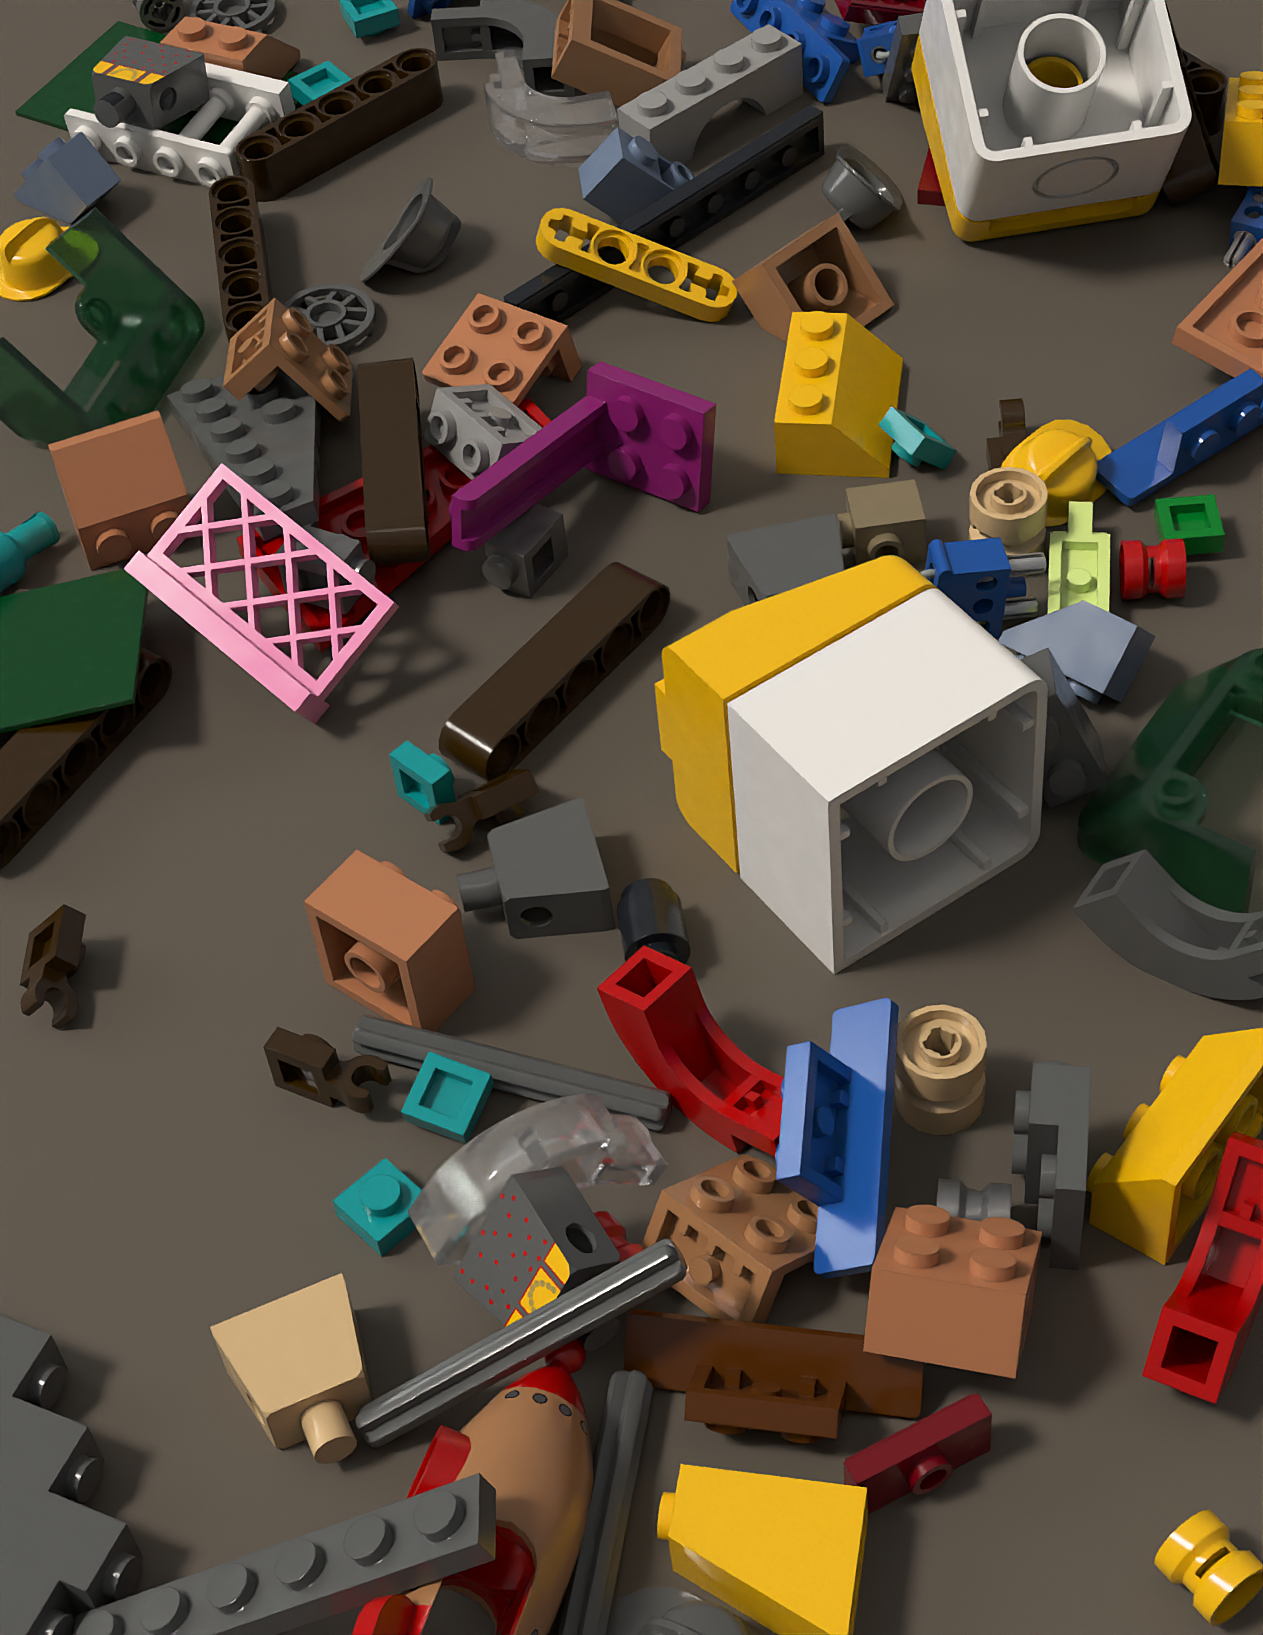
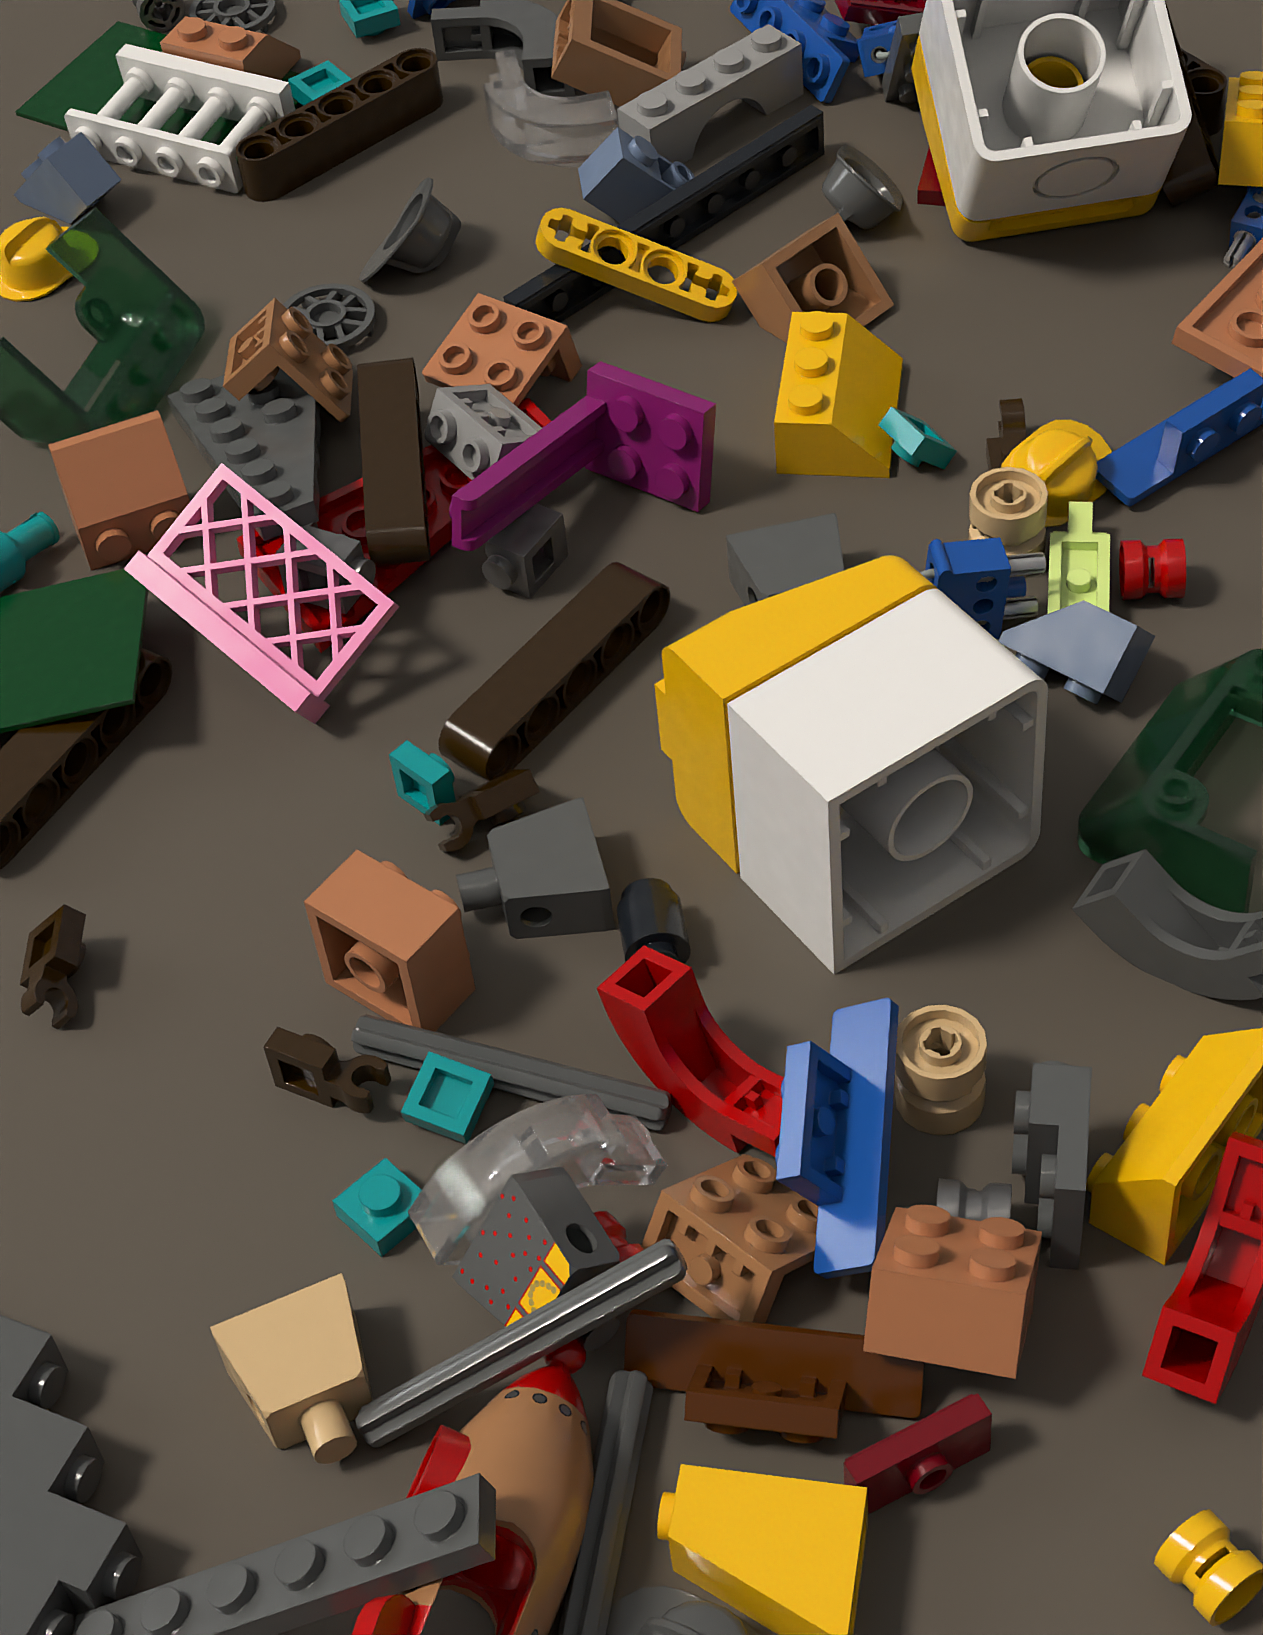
dark grey torso [92,36,210,130] -> none
dark brown beam [209,175,273,344] -> none
dark tan brick [836,479,926,566] -> none
dark grey brick [1020,648,1109,809] -> none
green plate [1154,494,1225,555] -> none

